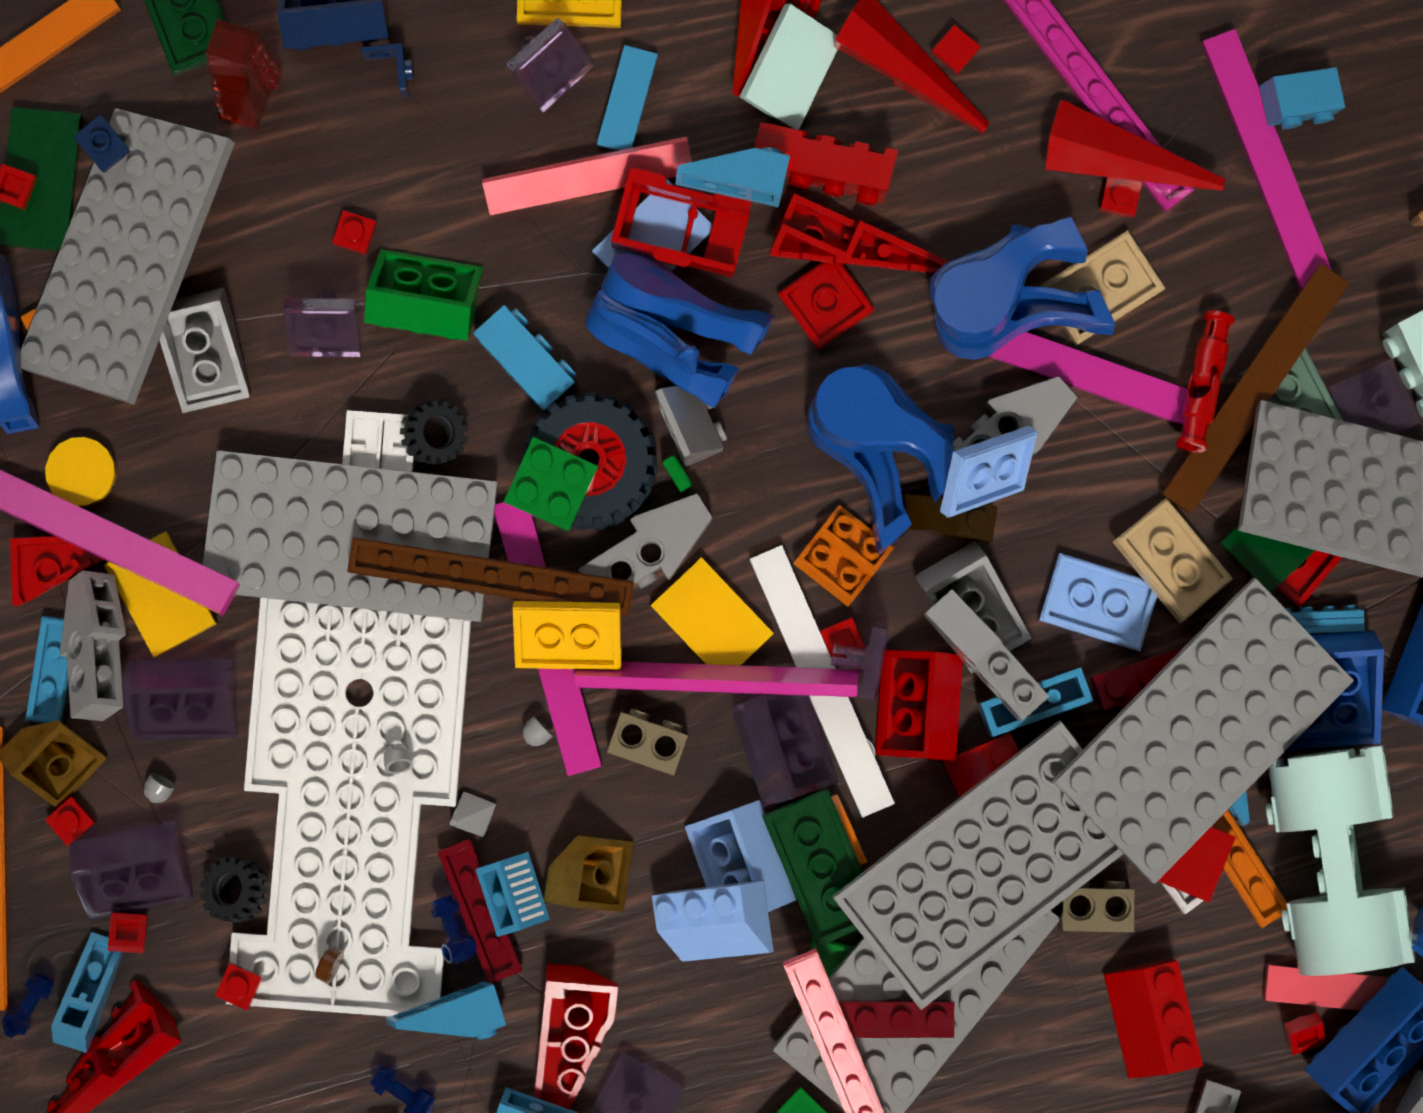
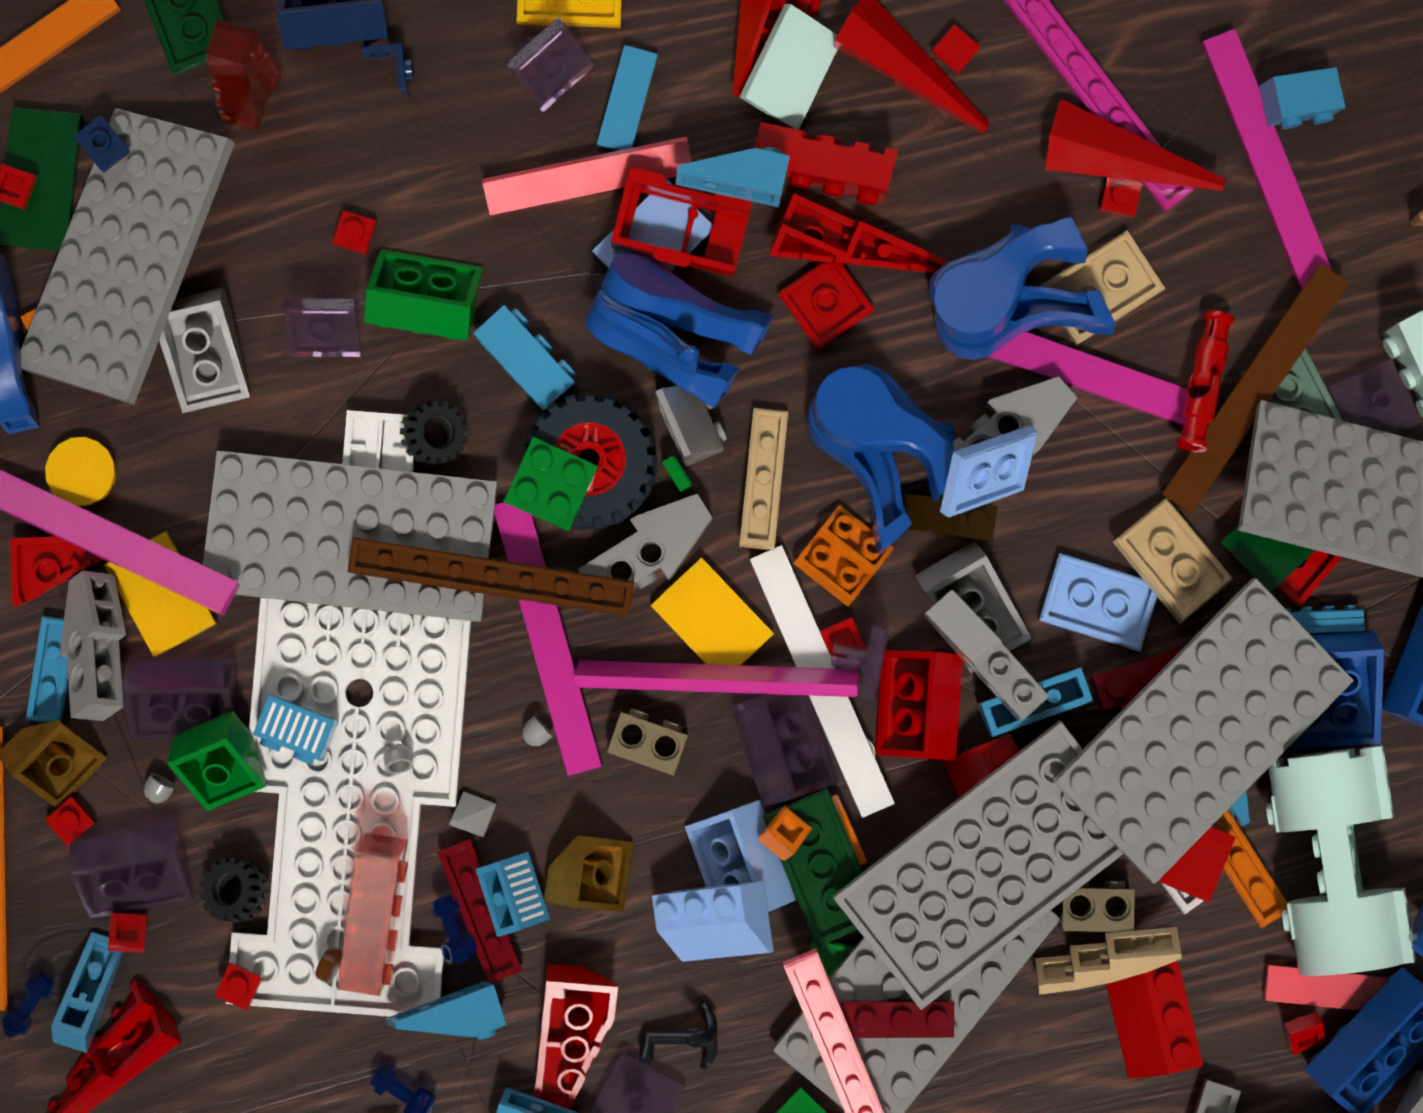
yellow tile [513,601,622,670] -> none
none -> green slope [167,711,267,811]
none -> dark azure brick [253,695,339,765]
none -> clear red wedge [337,833,409,996]
none -> black piece [639,1002,718,1070]
none -> tan tile [739,408,788,550]
none -> orange slope [758,806,812,861]
none -> tan slope [1035,927,1182,995]

